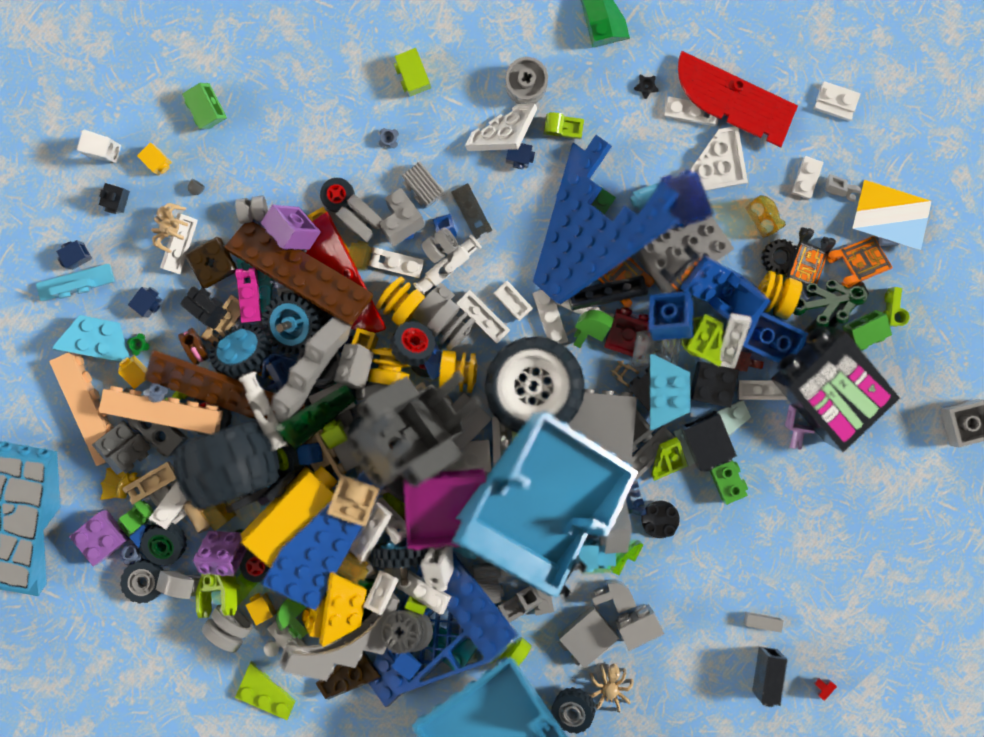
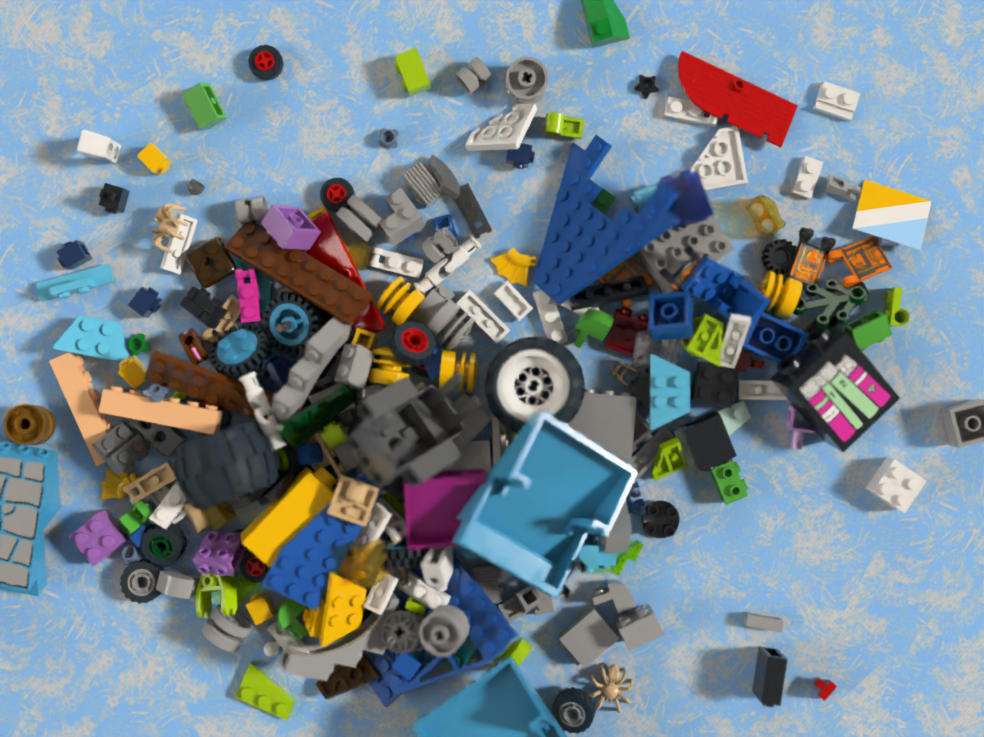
none -> pearl gold wheel [4,404,56,445]
none -> black wheel [248,45,284,81]
none -> clear yellow piece [353,539,390,588]
none -> light grey wheel [419,605,470,657]
none -> dark grey tile [426,154,460,199]
none -> light grey wheel [455,57,492,94]
none -> yellow arm [490,248,536,287]
none -> white brick [865,457,927,513]

